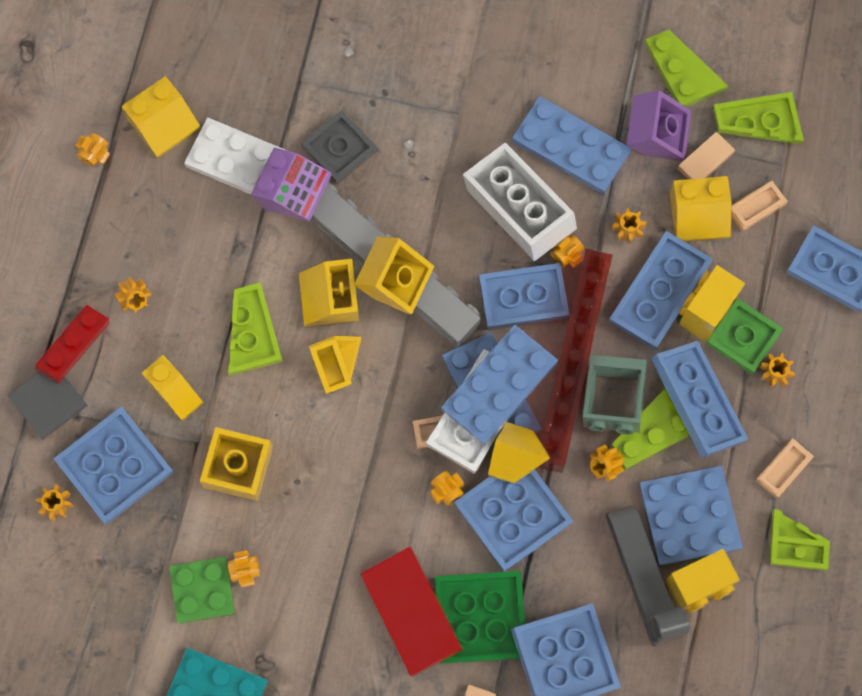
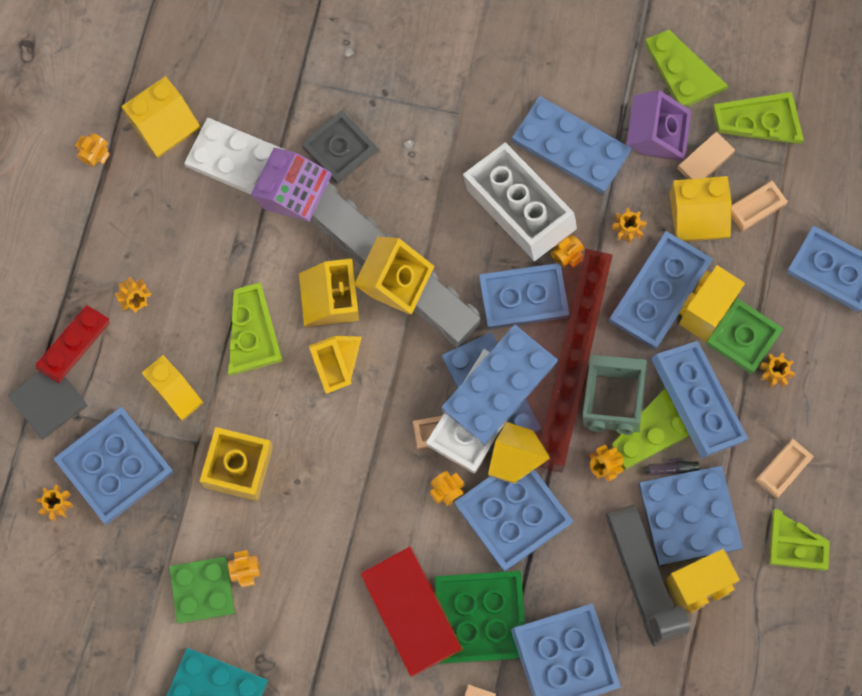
none -> piece [643,458,699,476]

